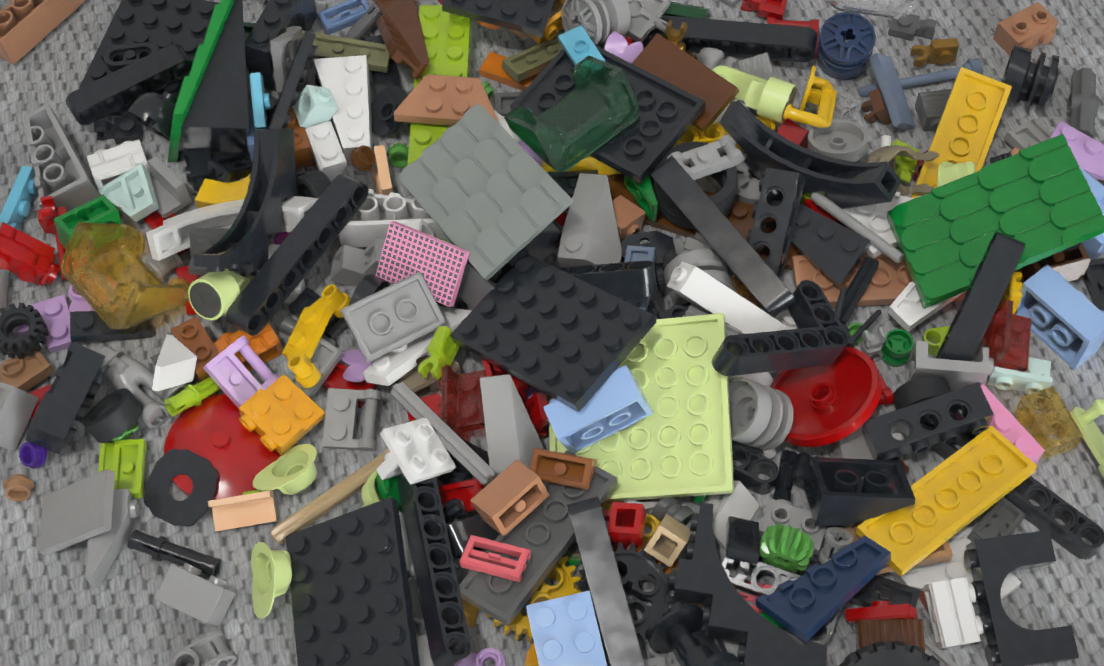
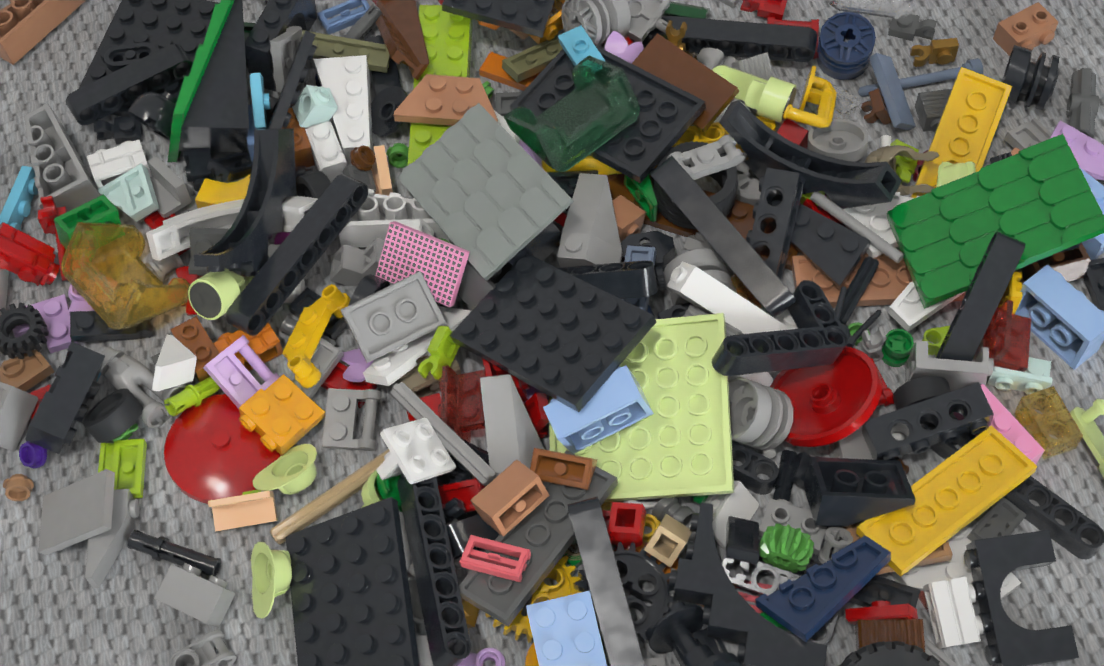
black piece [144,449,219,527] -> none

